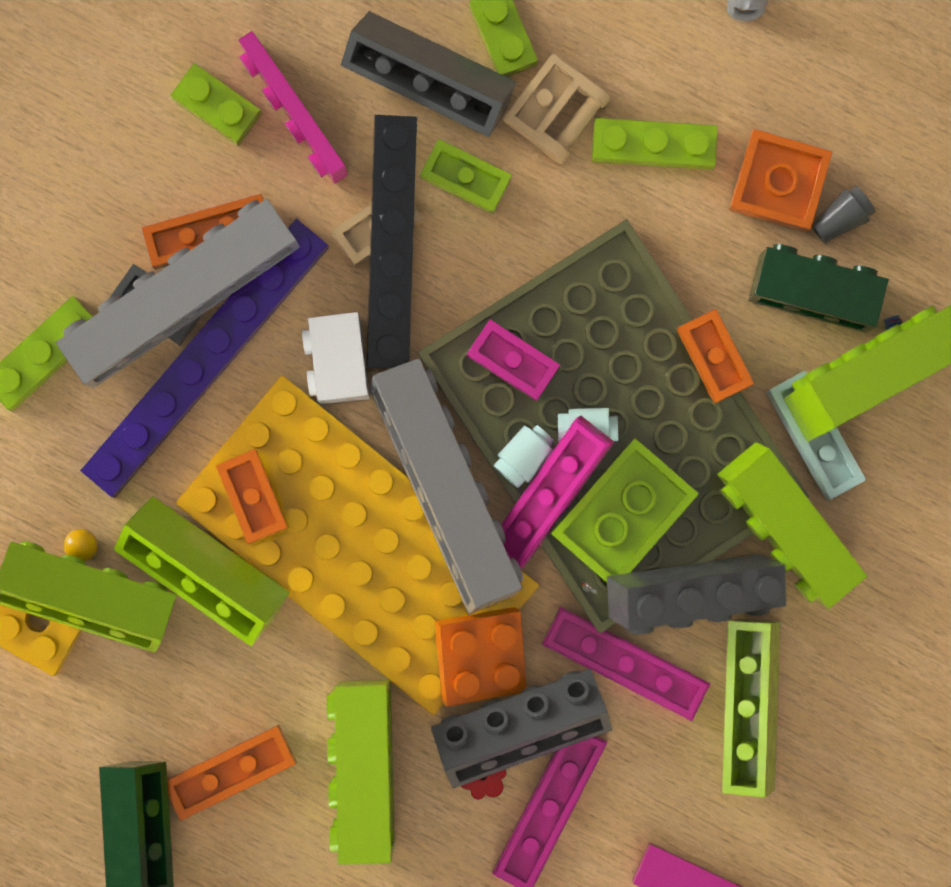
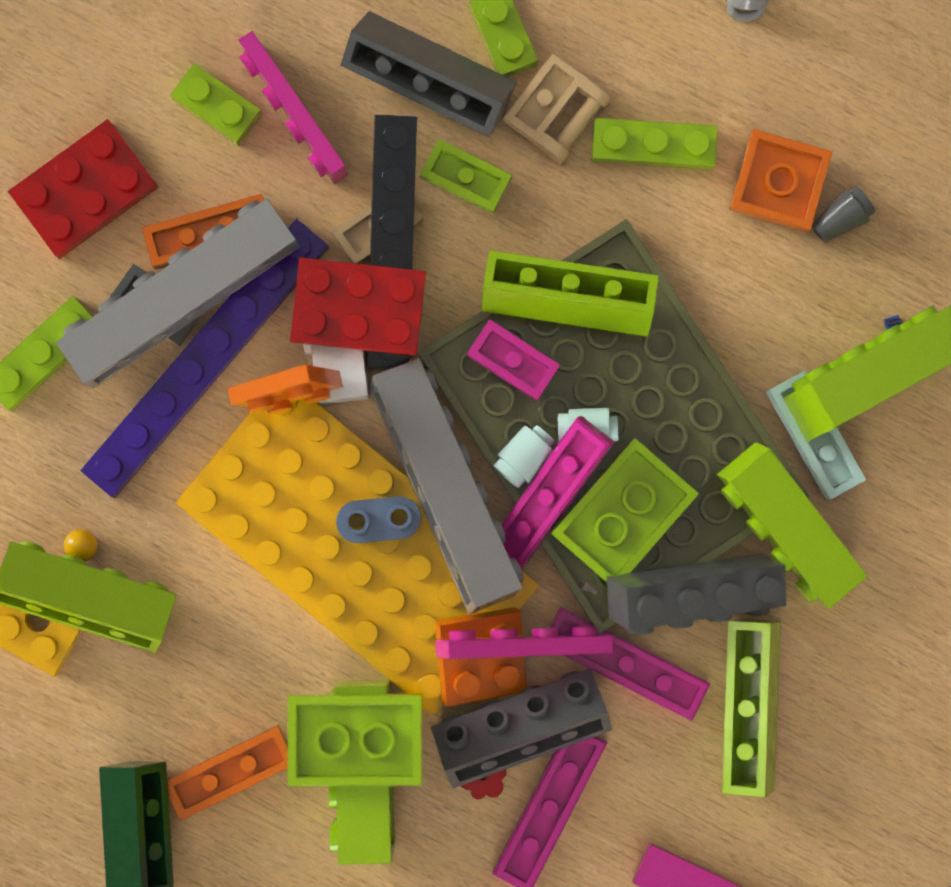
lime brick [113,496,290,647] -> none
orange plate [216,449,289,544] -> none
orange plate [676,309,754,404] -> none
dark green brick [748,244,889,333] -> none
none -> red plate [8,119,159,260]
none -> orange plate [227,364,343,415]
none -> lime plate [288,694,422,786]
none -> red plate [290,257,426,357]
none -> sand blue plate [336,496,421,543]
none -> dark pink plate [436,626,613,659]
none -> lime brick [481,250,659,337]

